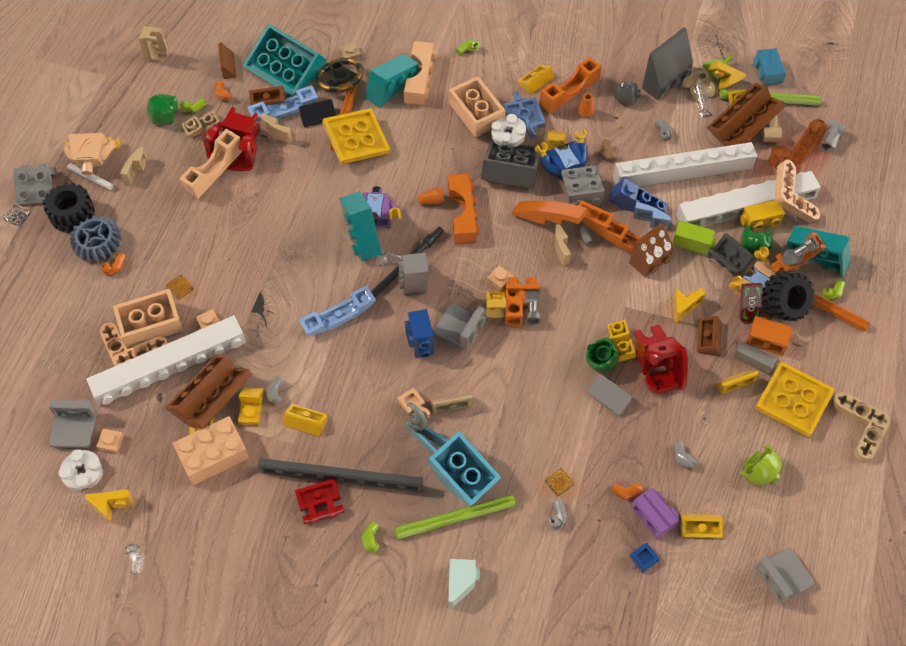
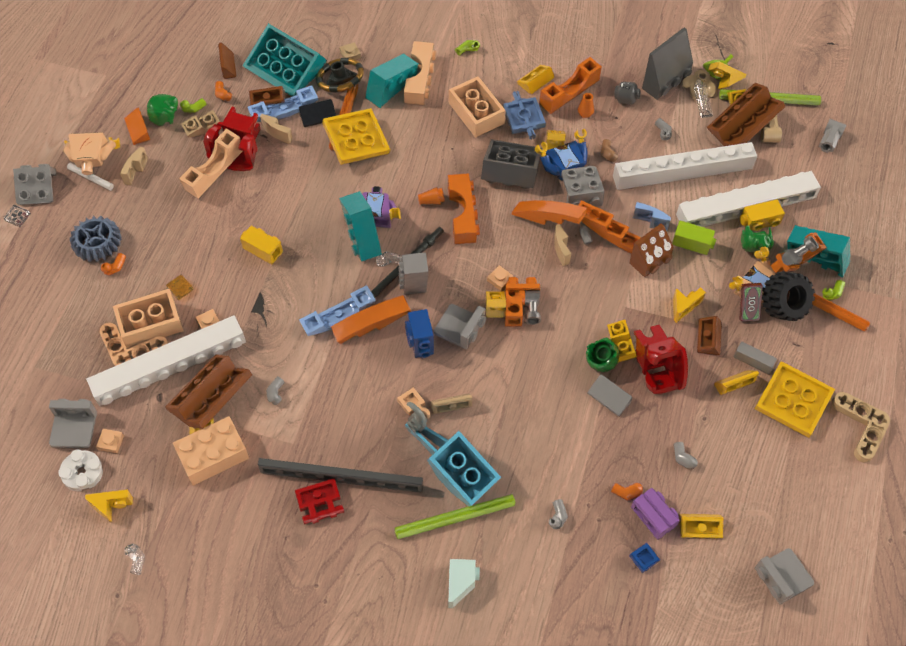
black tyre [43,183,95,233] -> none
tan hinge [139,26,168,62] -> none
yellow slope [238,387,264,426] -> none
yellow slope [283,404,328,437] -> none
lime arm [361,521,379,553] -> none
white plate [491,114,526,148] -> none
clear yellow plate [545,467,574,497] -> none
blue slope [609,178,668,214] -> none
dark grey bracket [709,233,755,274] -> none
lime cylinder [740,445,782,486] -> none
orange brick [746,316,793,356] -> none
dark azure brick [753,48,786,85] -> none
clear orange beam [767,119,826,175] -> none
light nougat beam [775,160,820,223] -> none
none -> orange slope [124,107,150,145]
none -> yellow brick [240,225,283,265]
none -> orange slope [331,295,411,344]

